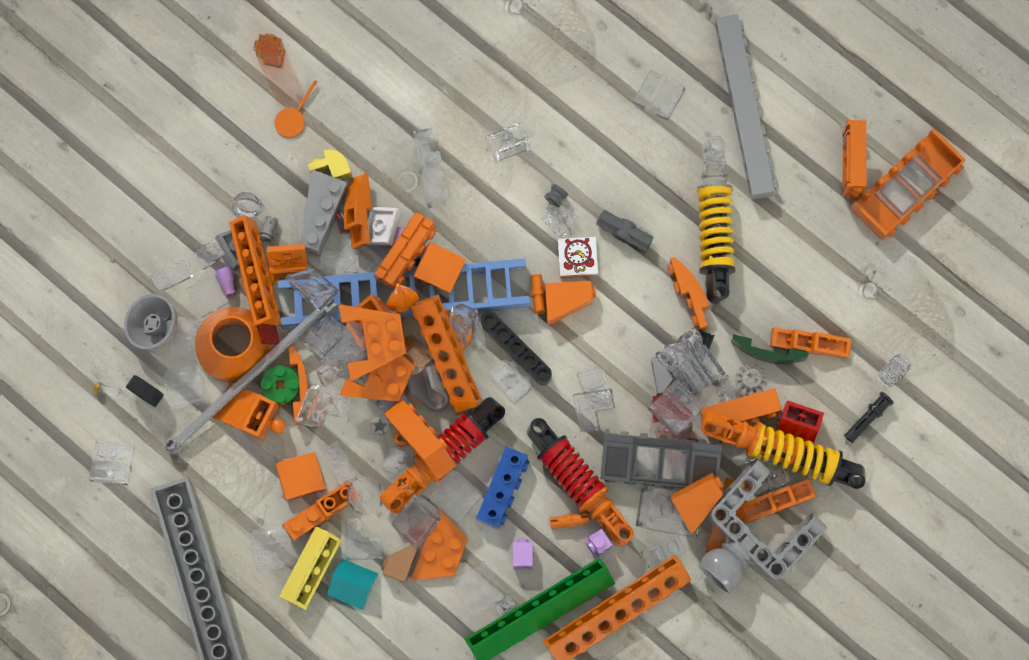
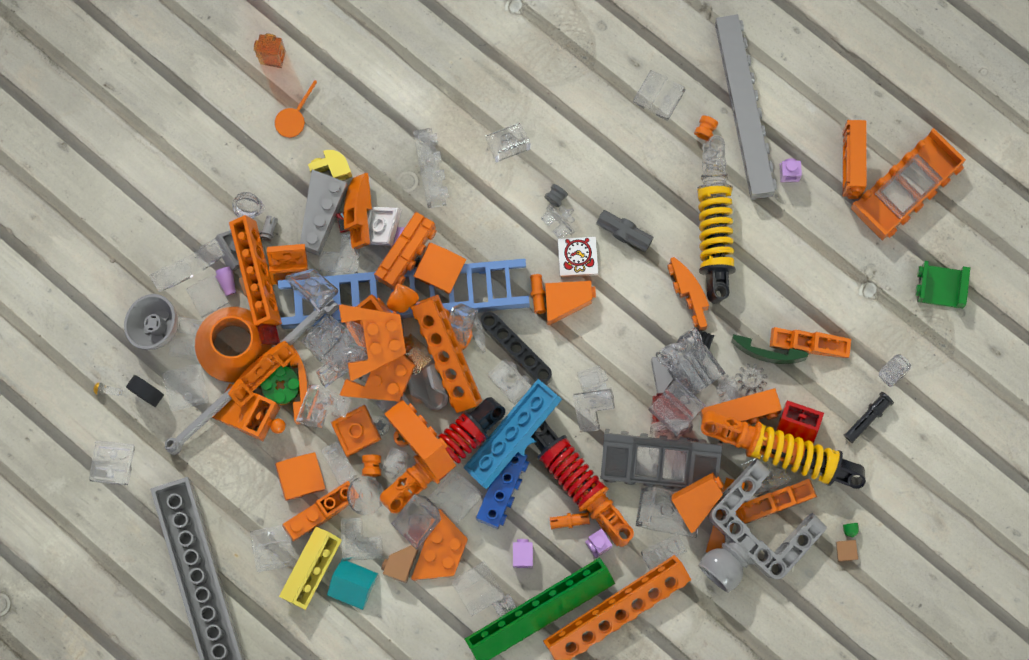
none -> orange slope [228,341,297,408]
none -> orange tile [331,405,382,457]
none -> orange wheel [362,455,381,477]
none -> dark azure piece [463,379,562,489]
none -> orange wheel [694,115,718,141]
none -> lavender brick [780,158,802,182]
none -> medium nougat tile [836,540,858,562]
none -> green hinge [843,523,859,537]
none -> green panel [915,261,971,309]

